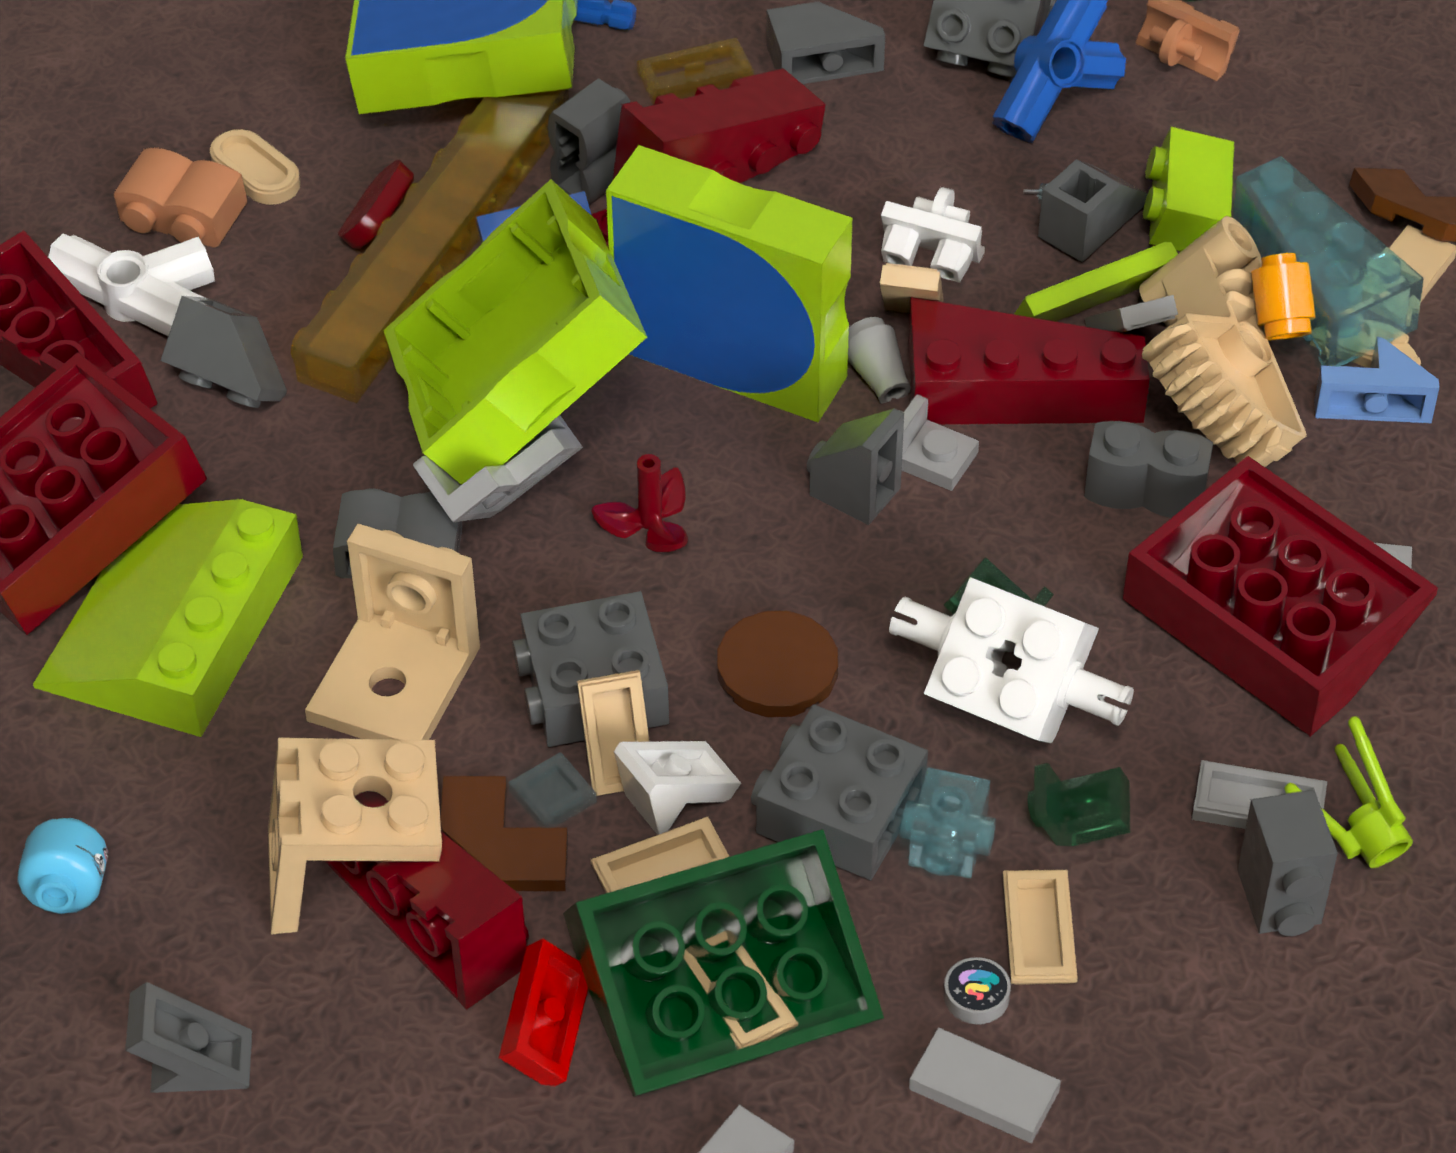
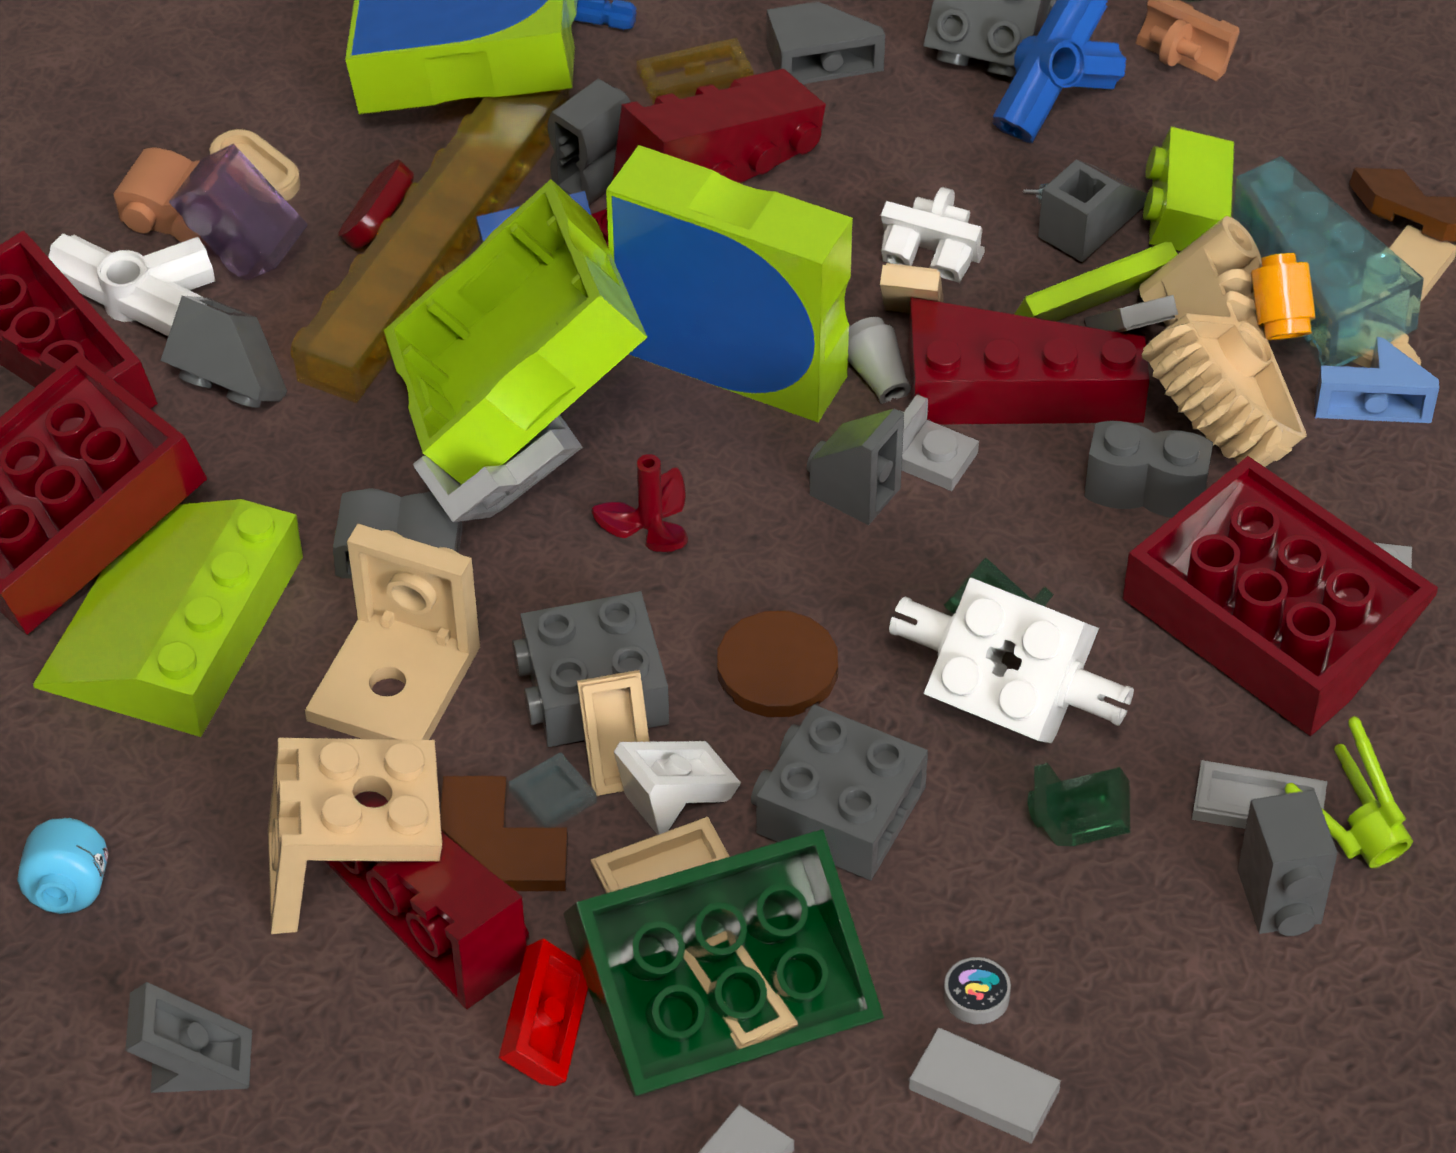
clear light blue brick [900,767,996,878] -> none
tan tile [1003,870,1077,985] -> none
none -> clear purple brick [168,143,308,280]

